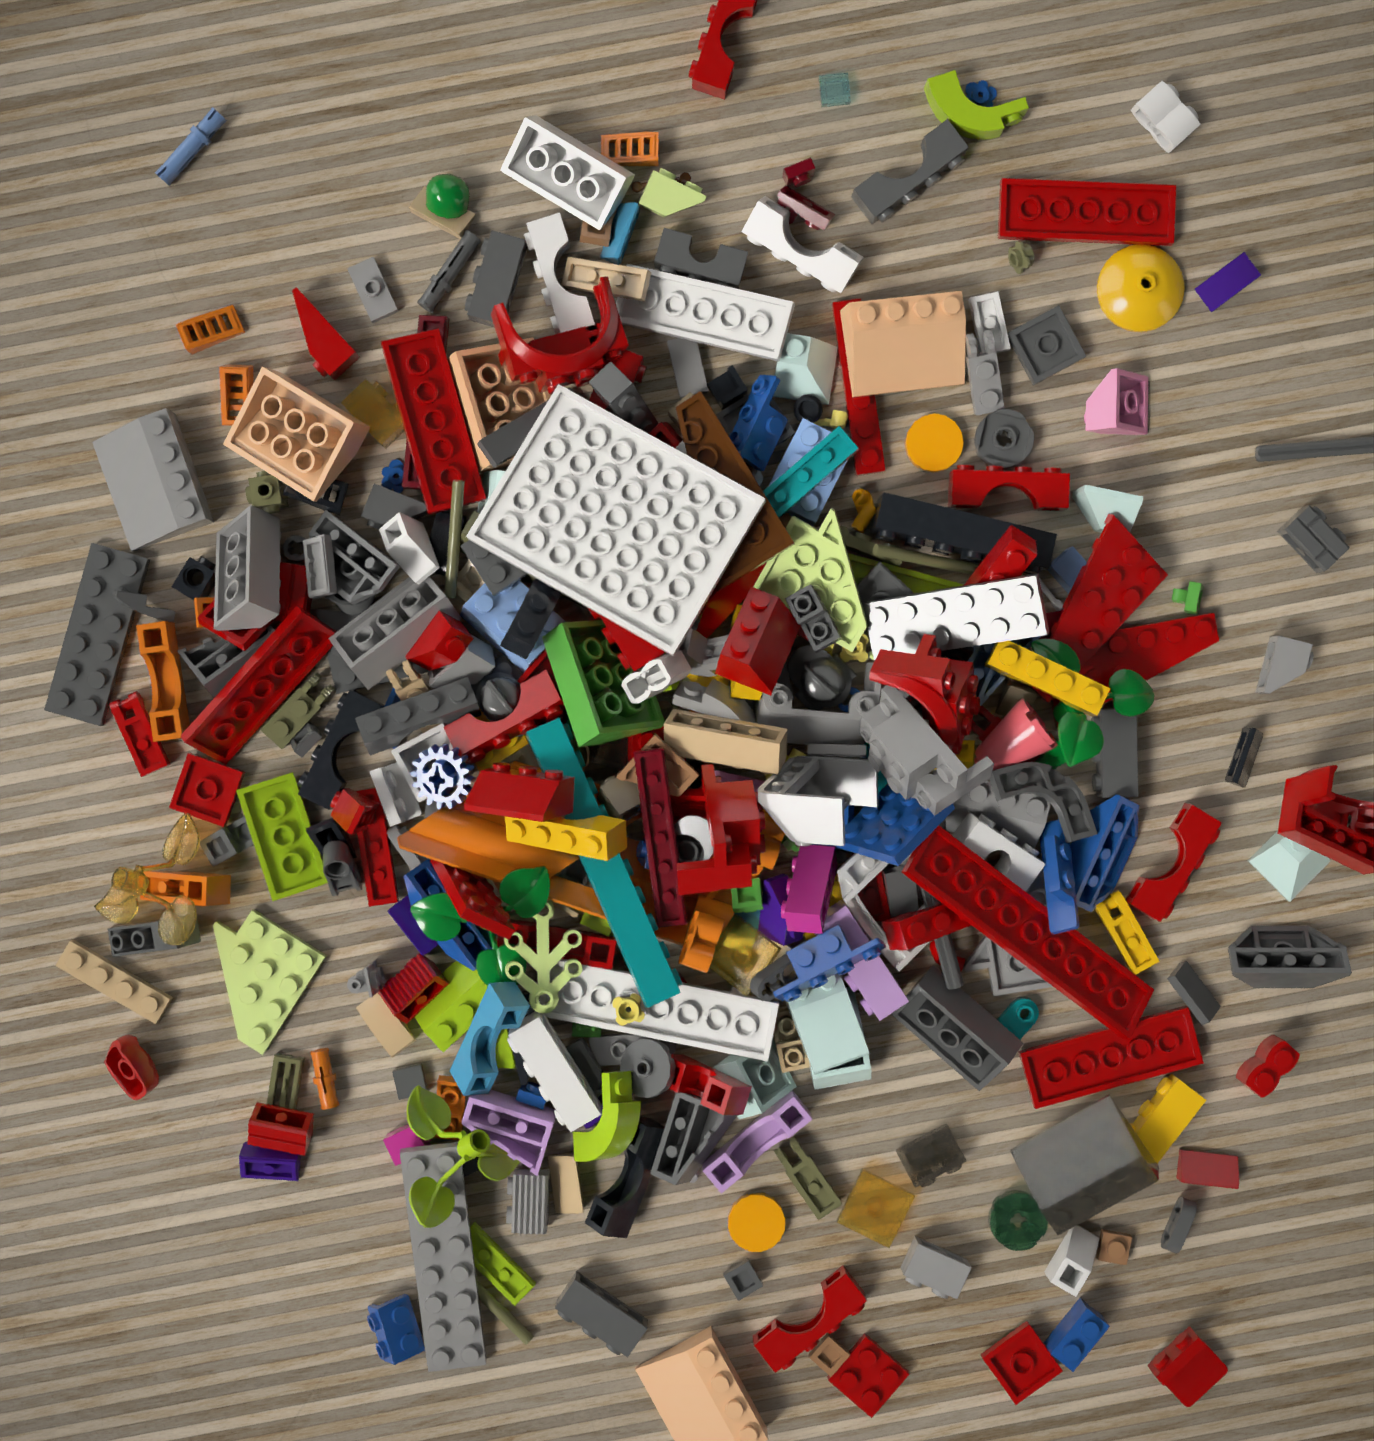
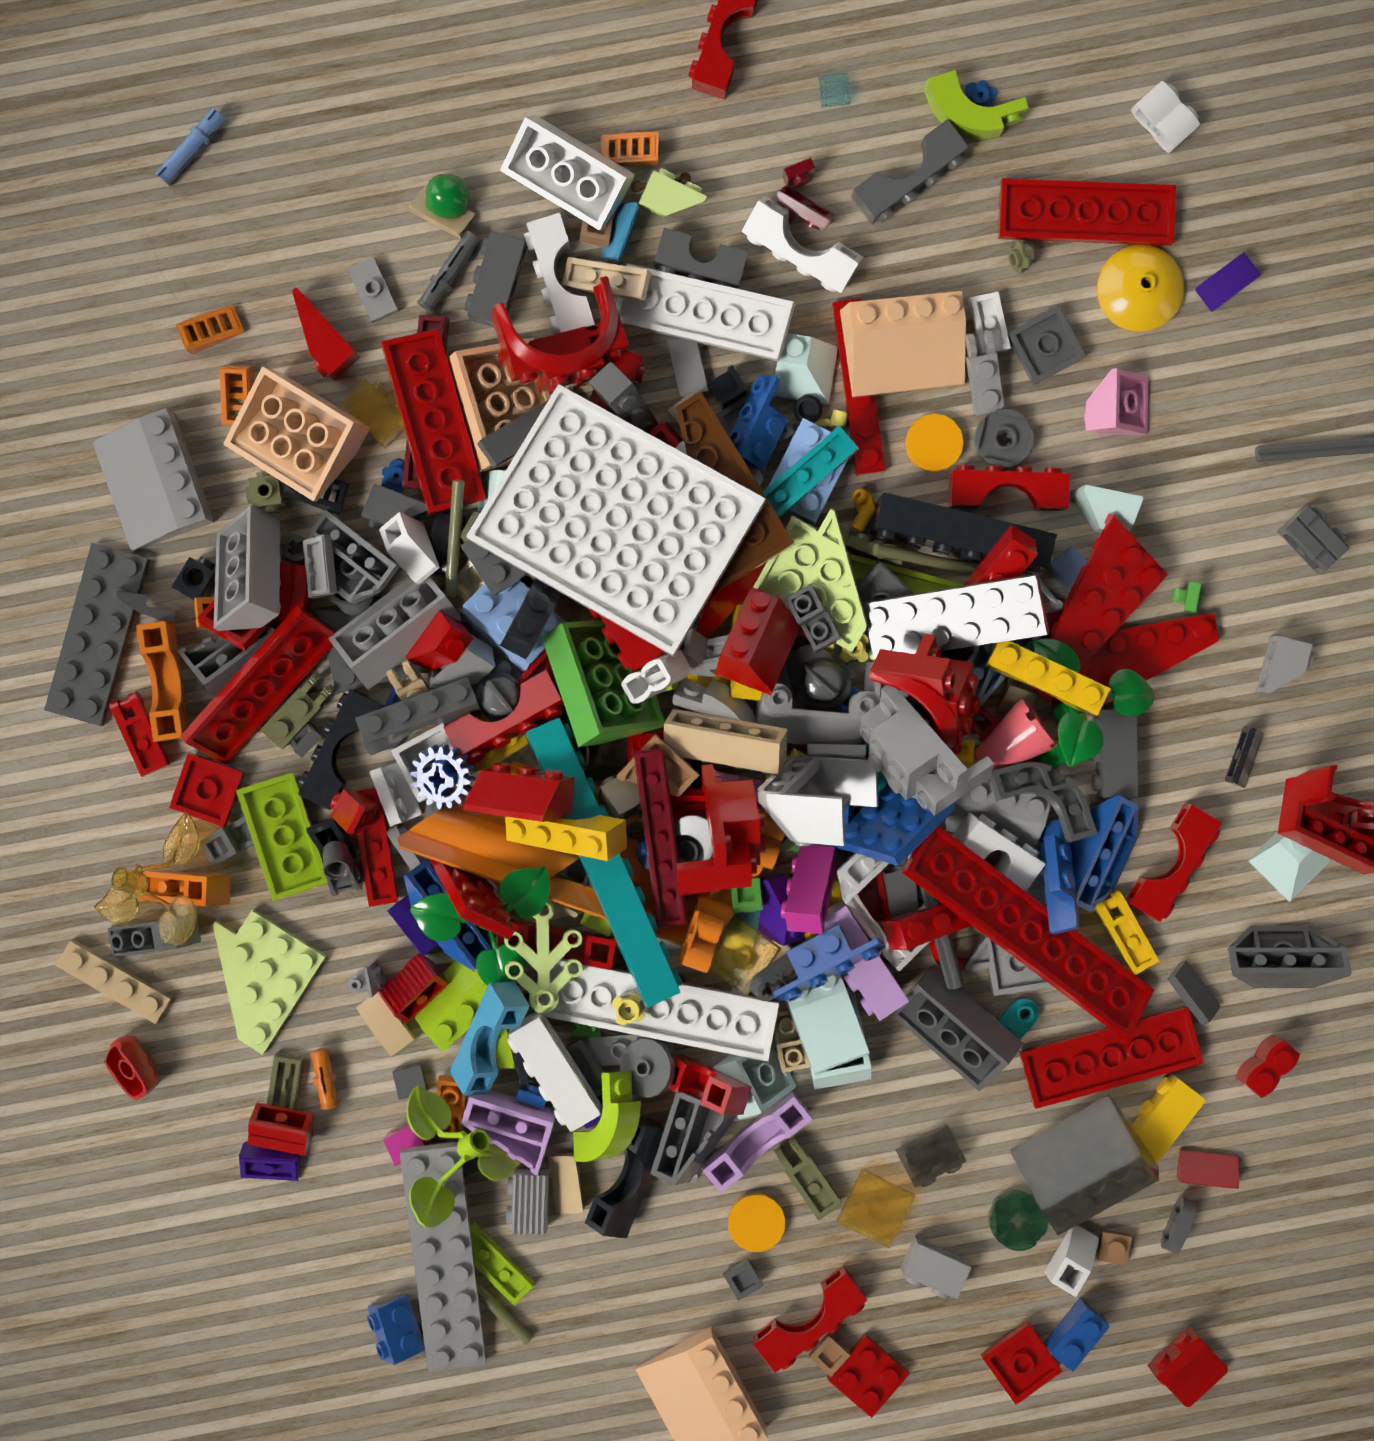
dark grey brick [555,1271,648,1358] -> none

